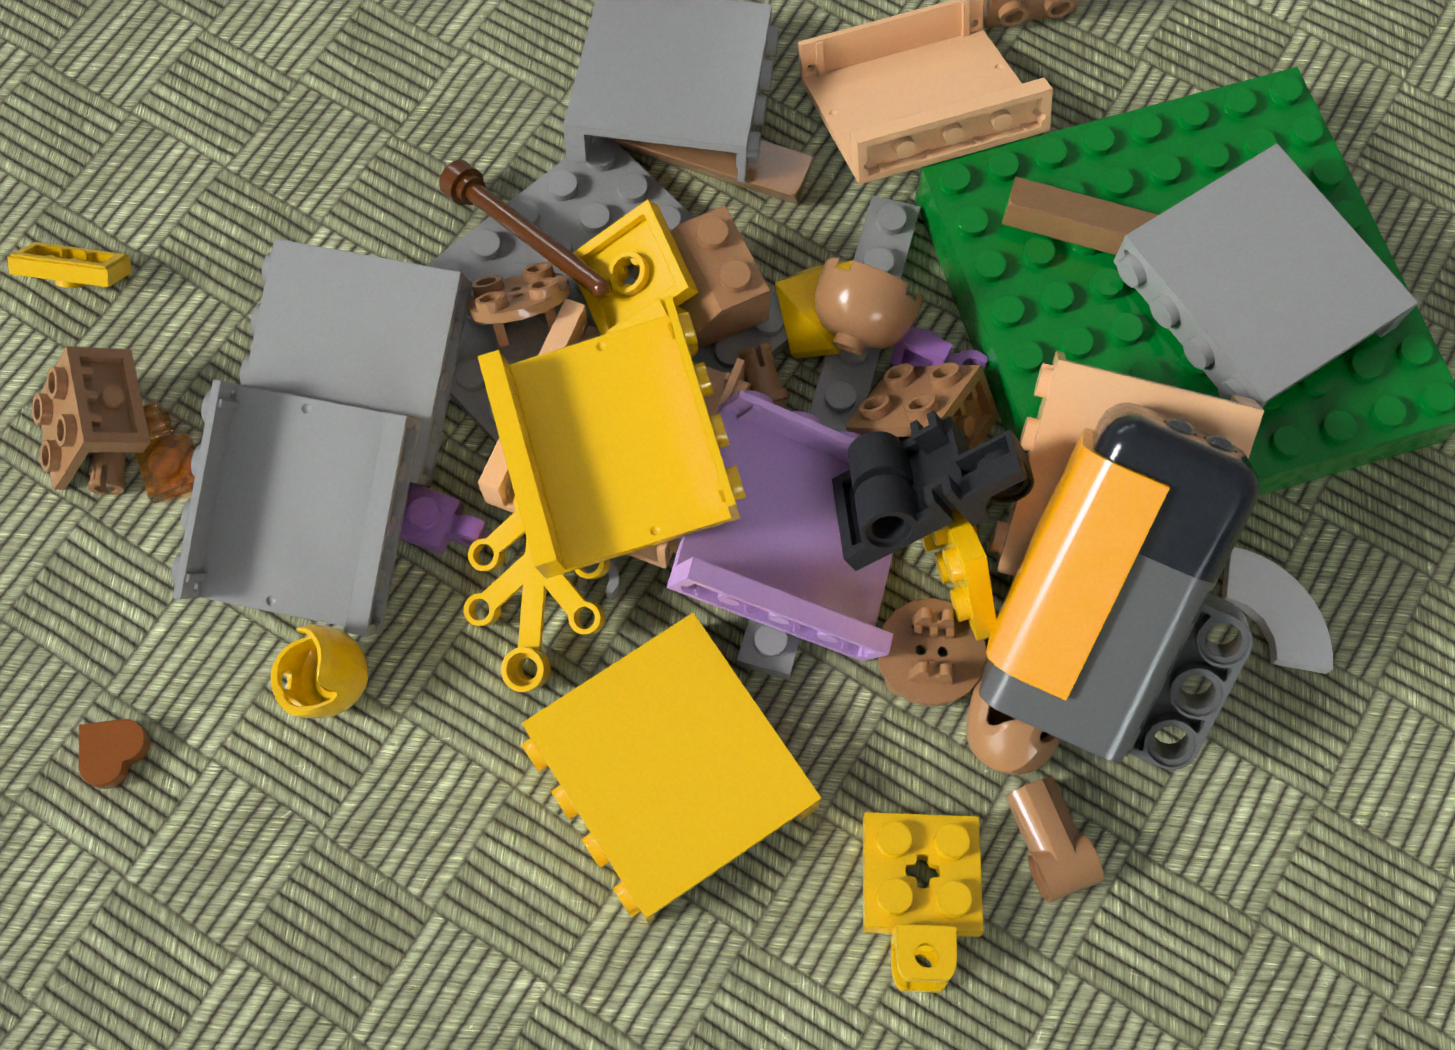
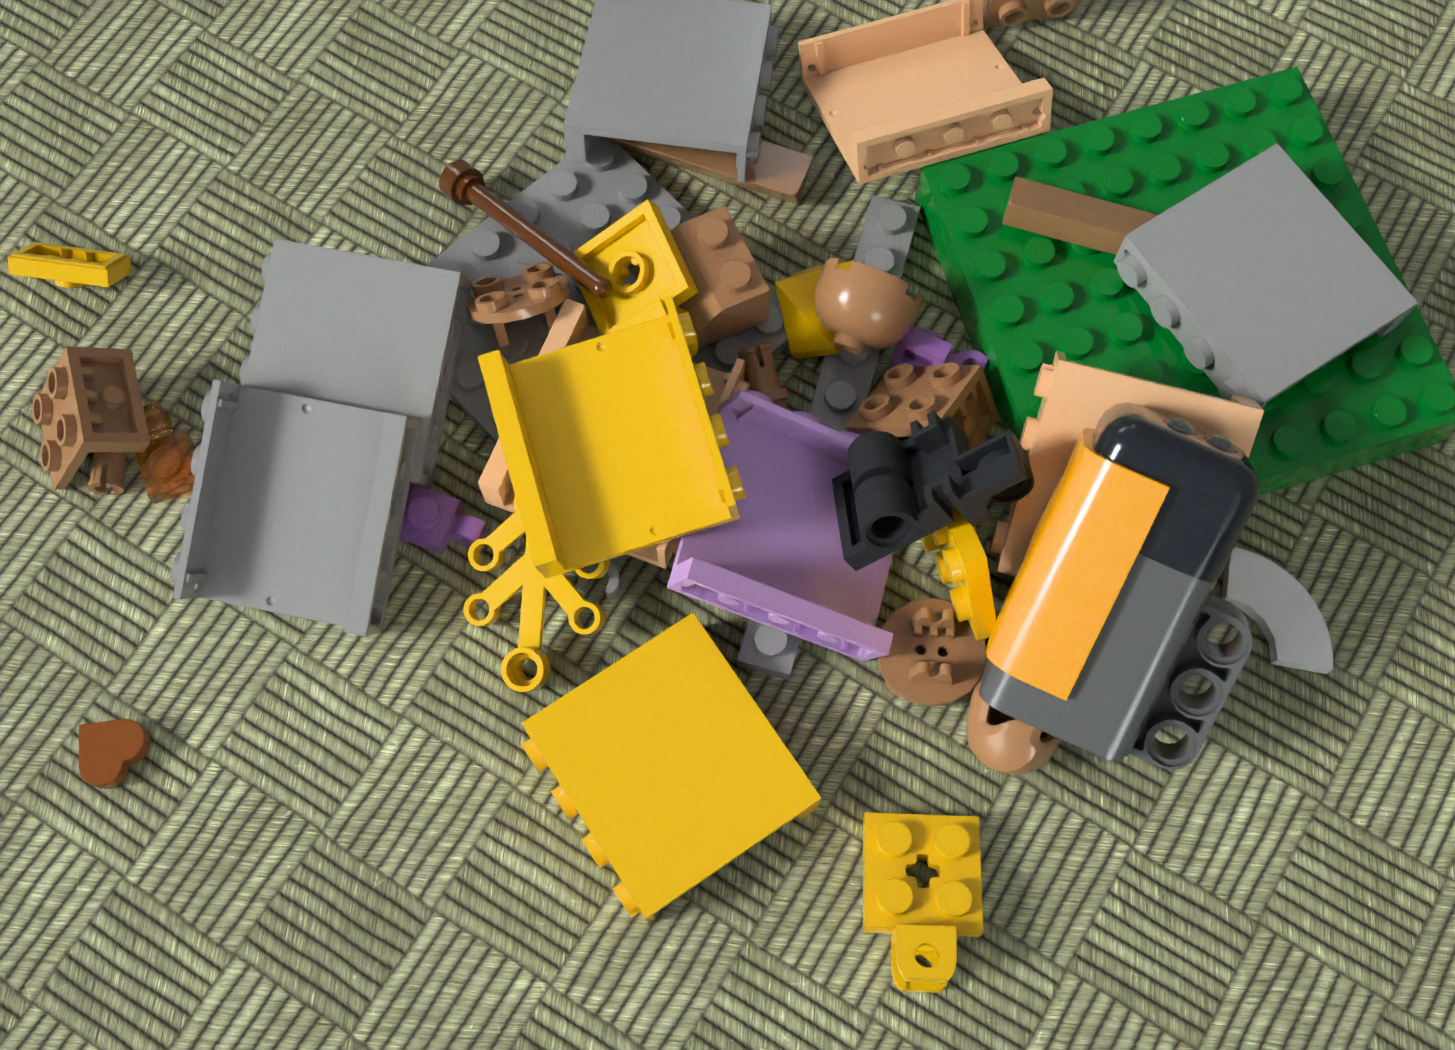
yellow helmet [271,624,368,718] -> none
medium nougat piece [1005,776,1104,903] -> none

